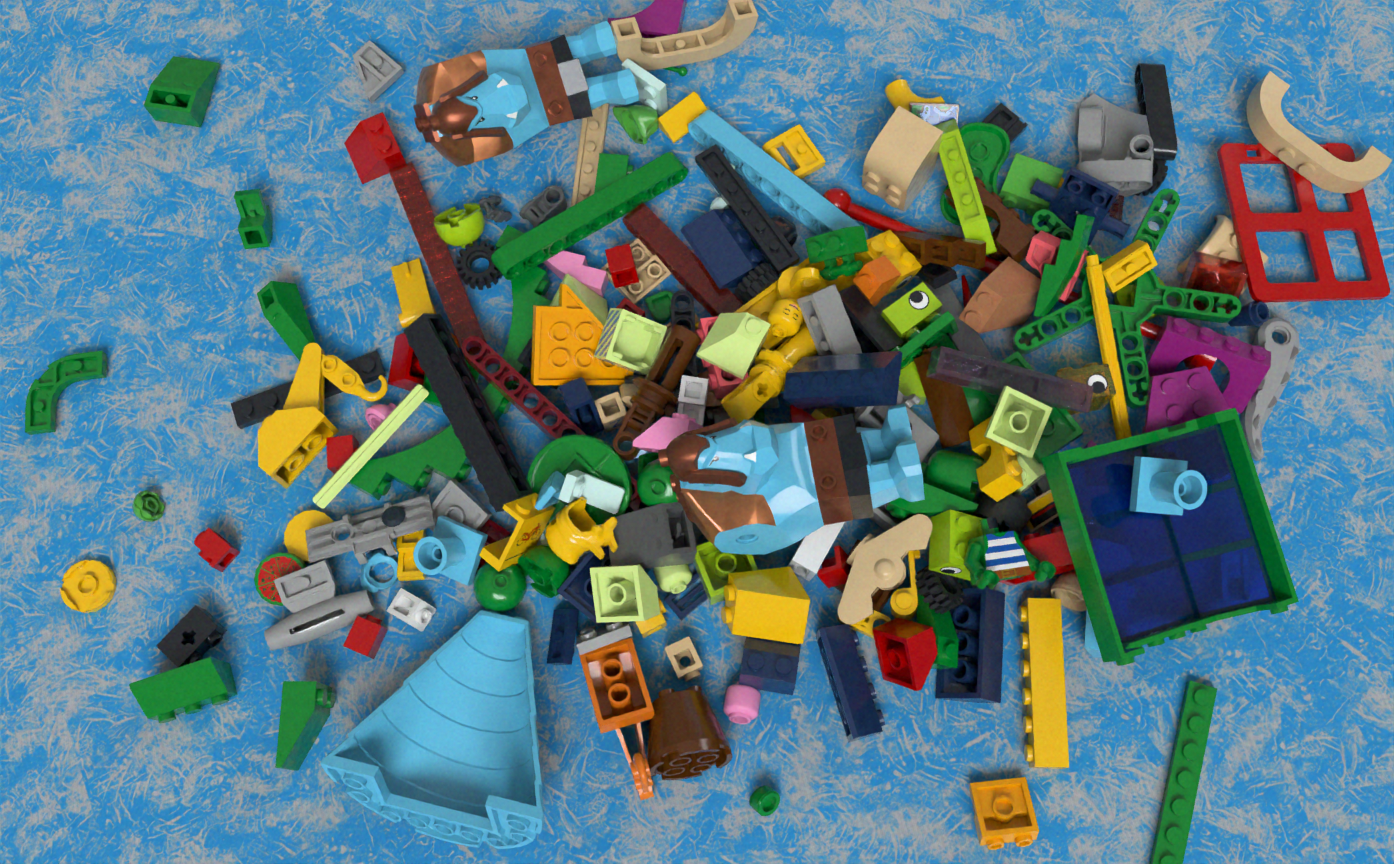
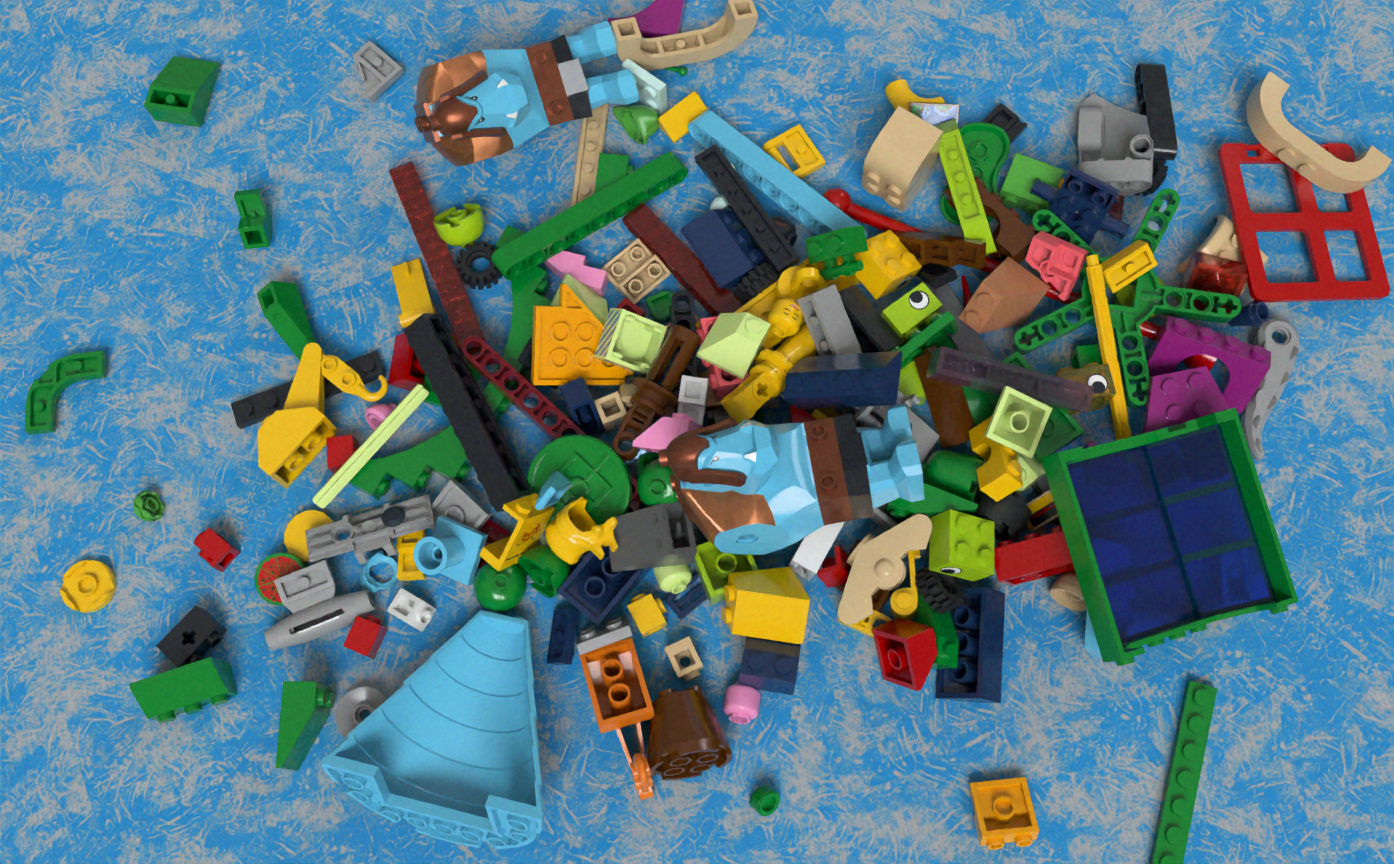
red slope [344,112,407,184] -> none
dark grey piece [478,196,512,223] -> none
dark grey piece [520,185,567,228] -> none
light aqua bracket [558,470,625,514] -> none
yellowish green slope [590,564,660,623] -> none
red brick [605,244,639,288] -> none
dark blue slope [816,624,885,743] -> none
orange slope [853,255,901,307] -> none
torso [963,517,1056,590] -> none
yellow brick [1018,598,1069,769] -> none
green slope [1034,214,1095,317] -> none
medium azure plant [1129,456,1207,515] -> none
none -> light grey dish [336,687,387,738]
none -> green panel [1070,344,1104,380]

